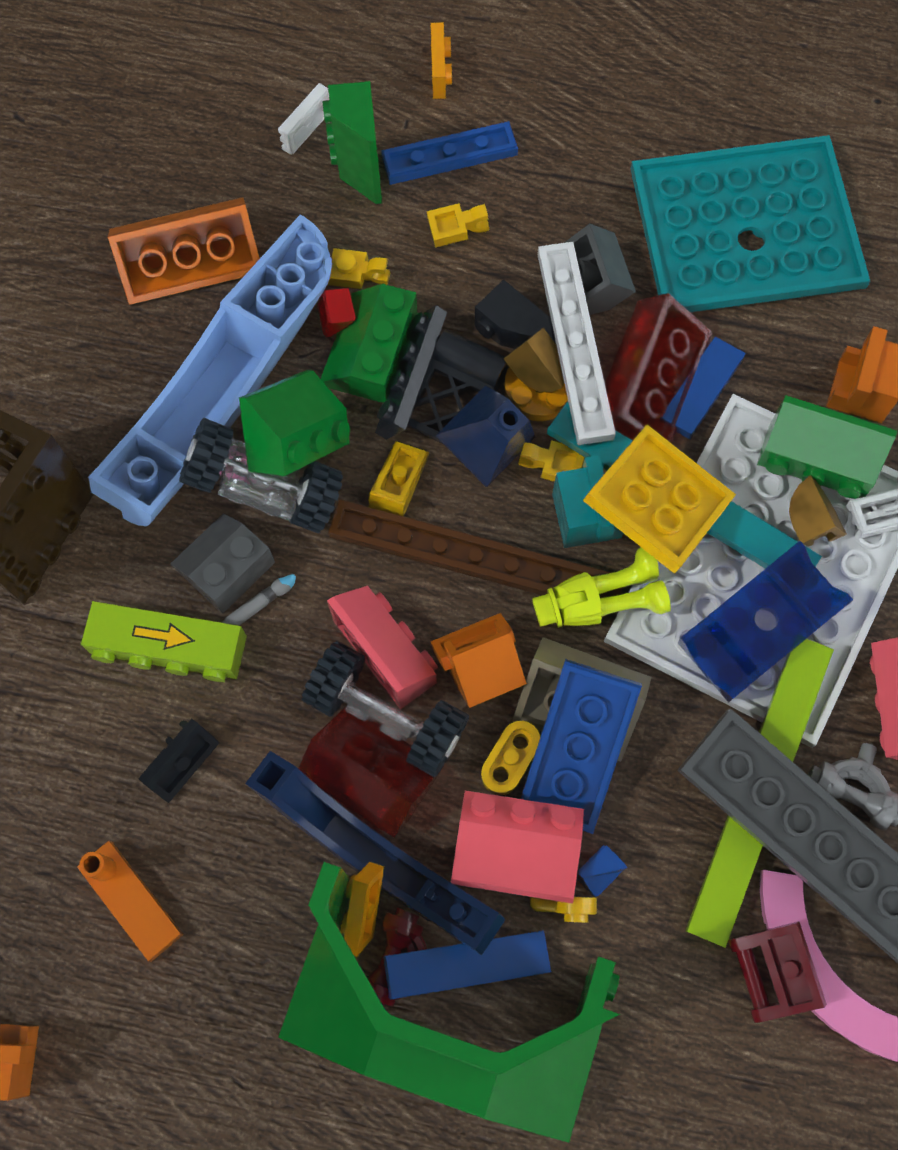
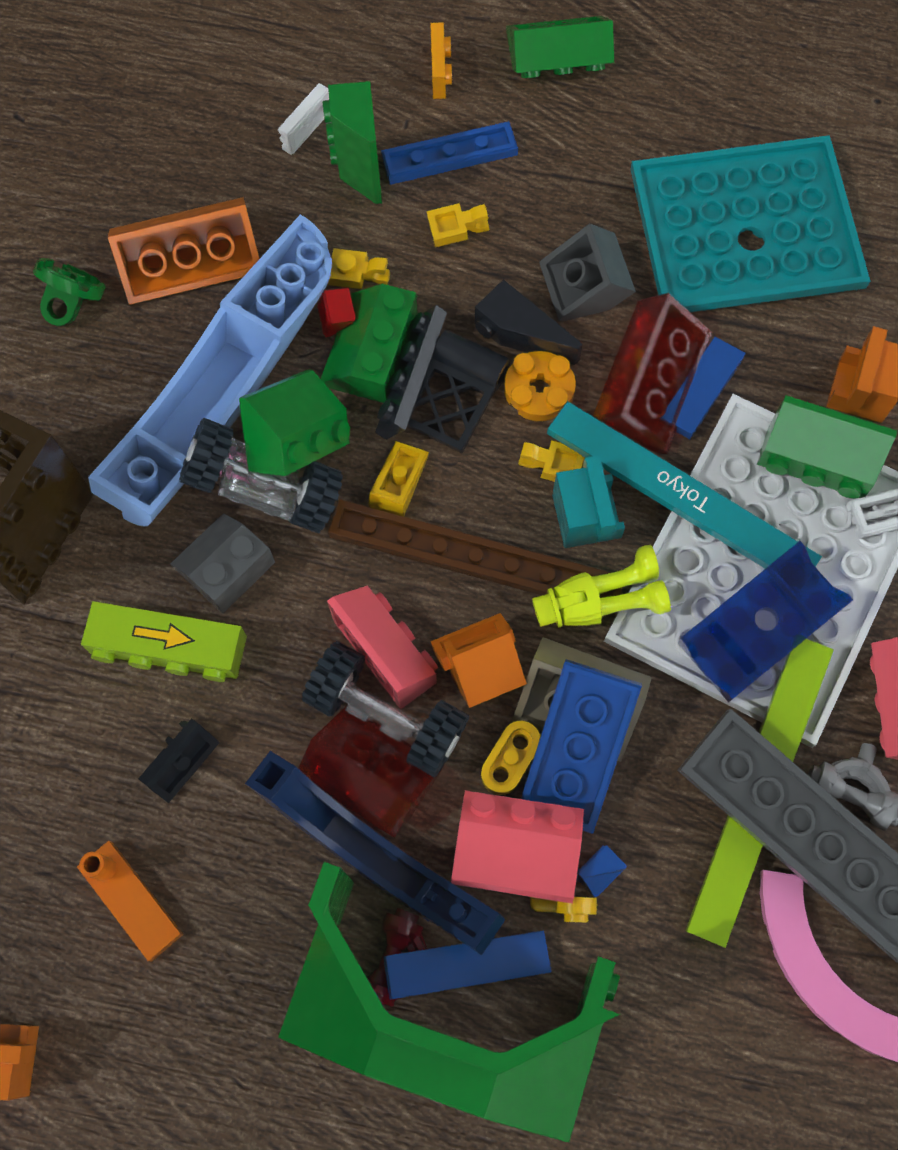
light grey piece [222,574,296,626] -> none
light orange plate [340,862,384,957] -> none
dark blue slope [436,386,536,487] -> none
pearl gold brick [504,328,565,392] -> none
white plate [537,242,616,445] -> none
yellow plate [583,425,736,574] -> none
dark red plate [728,921,827,1023] -> none
pearl gold brick [789,475,847,546] -> none
none -> green tile [33,258,106,326]
none -> green slope [506,16,614,78]

